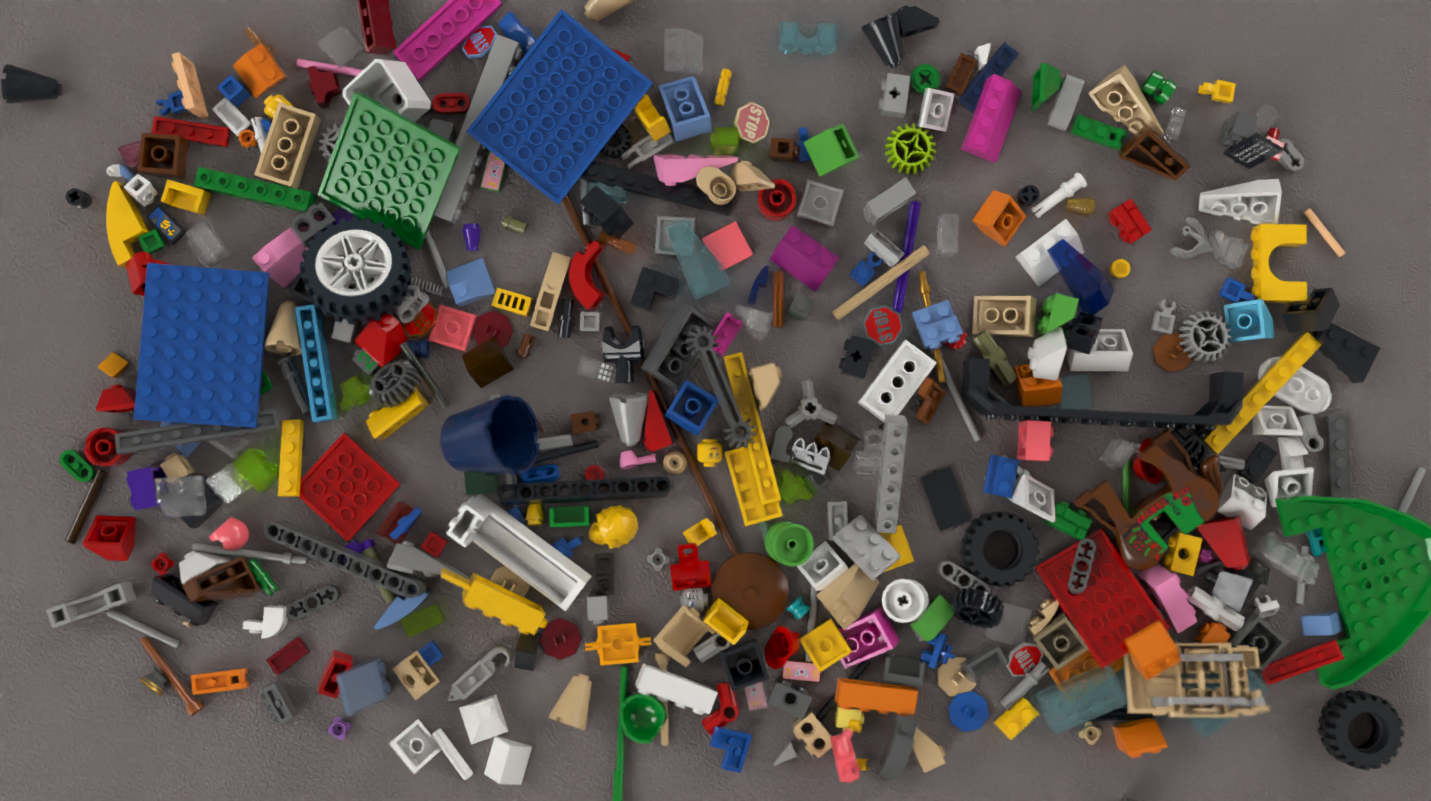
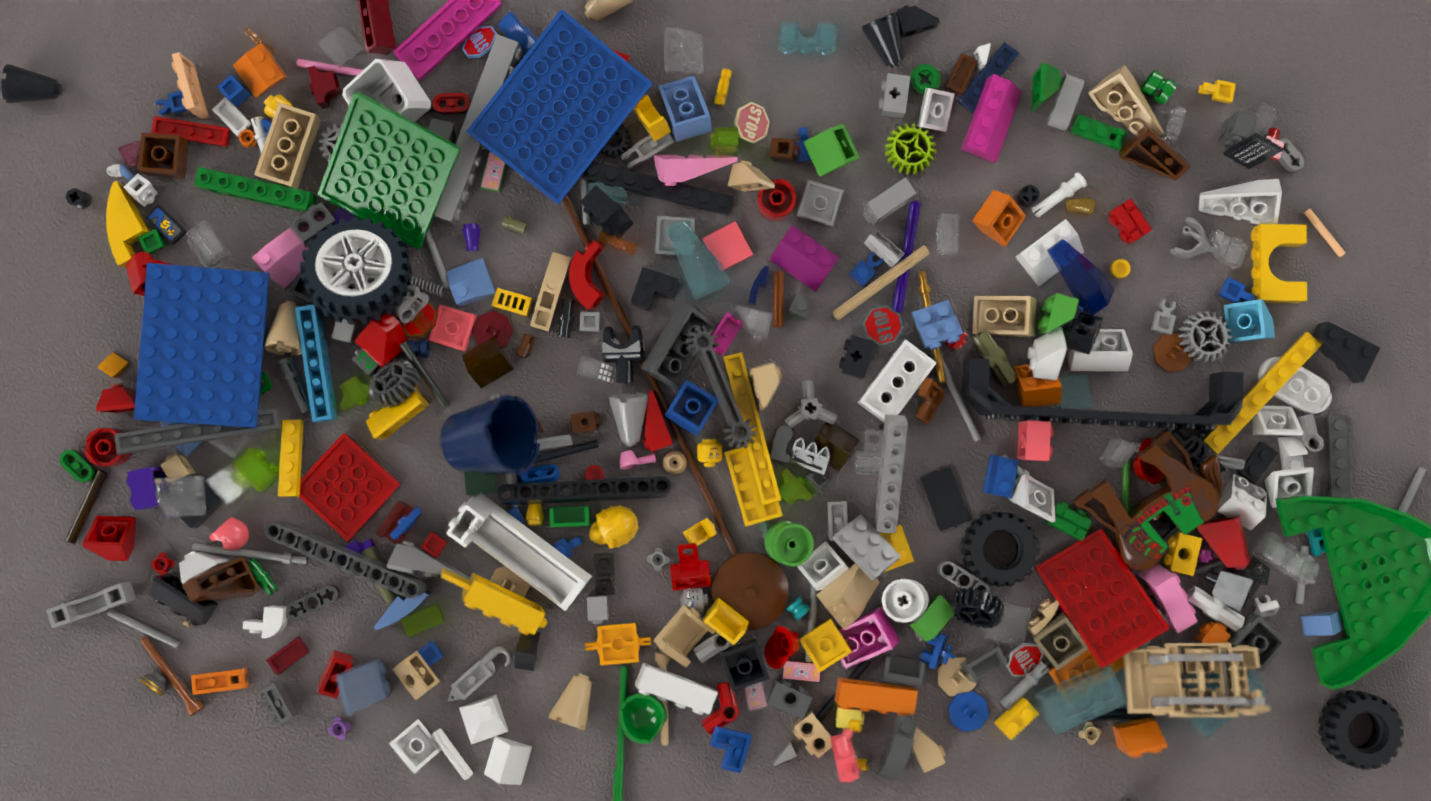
yellow panel [161,179,211,215] -> none
dark red piece [540,618,582,660] -> none
tan cap [696,166,736,205] -> none
dark grey beam [1068,538,1096,594] -> none
orange slope [1125,621,1181,680] -> none
red tile [1261,639,1345,685] -> none
black brick [1281,288,1340,333] -> none

